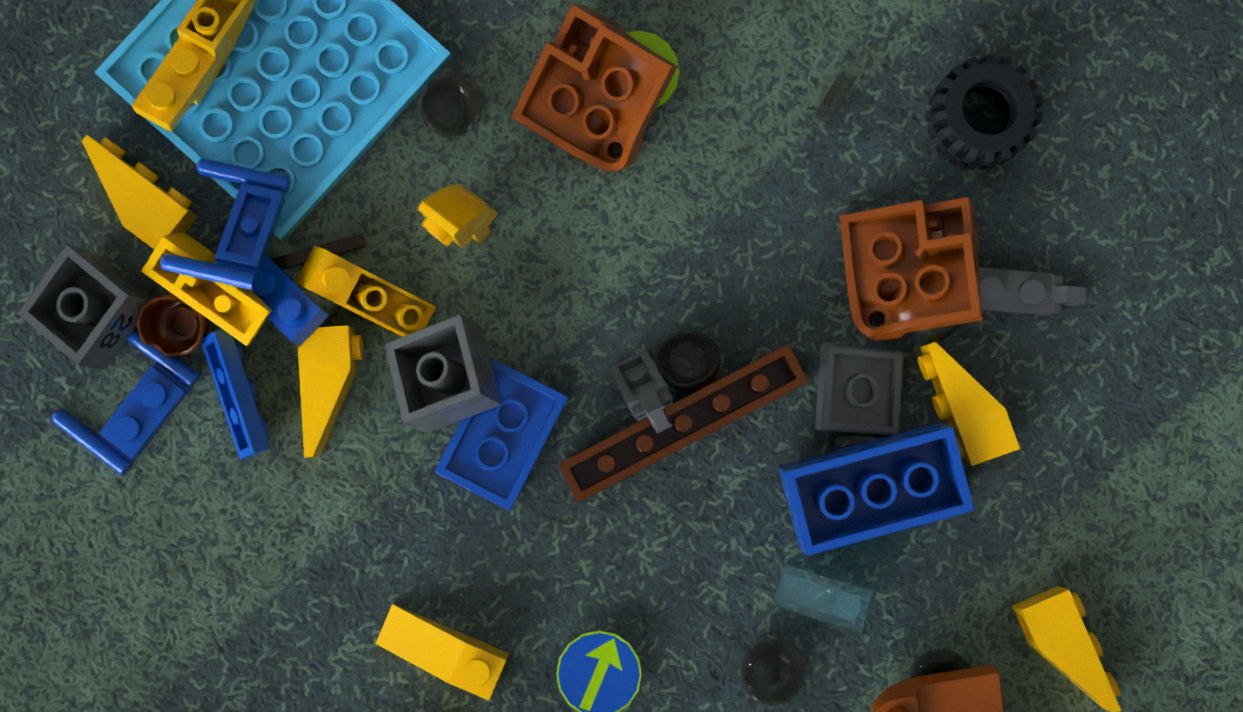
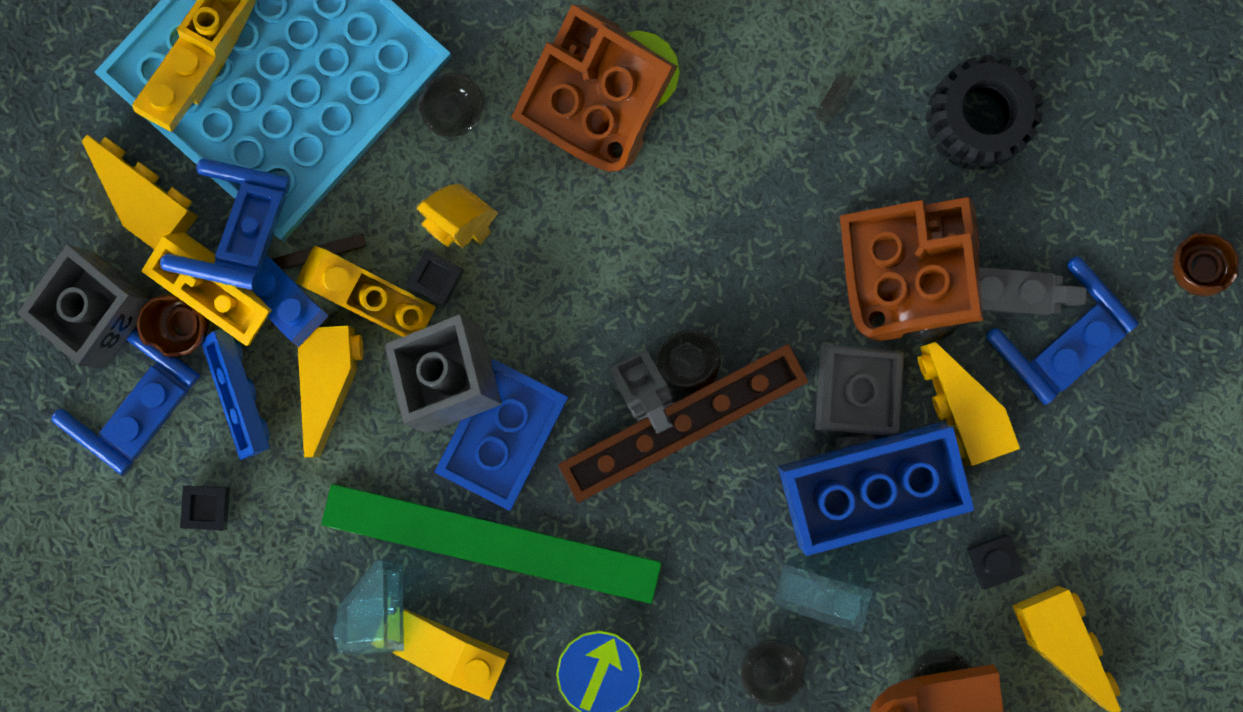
none -> black plate [180,485,230,531]
none -> green tile [321,483,661,604]
none -> clear light blue slope [334,560,404,656]
none -> black plate [406,249,465,307]
none -> black plate [966,534,1024,590]
none -> blue plate [986,256,1139,405]
none -> reddish brown hair [1172,233,1239,297]

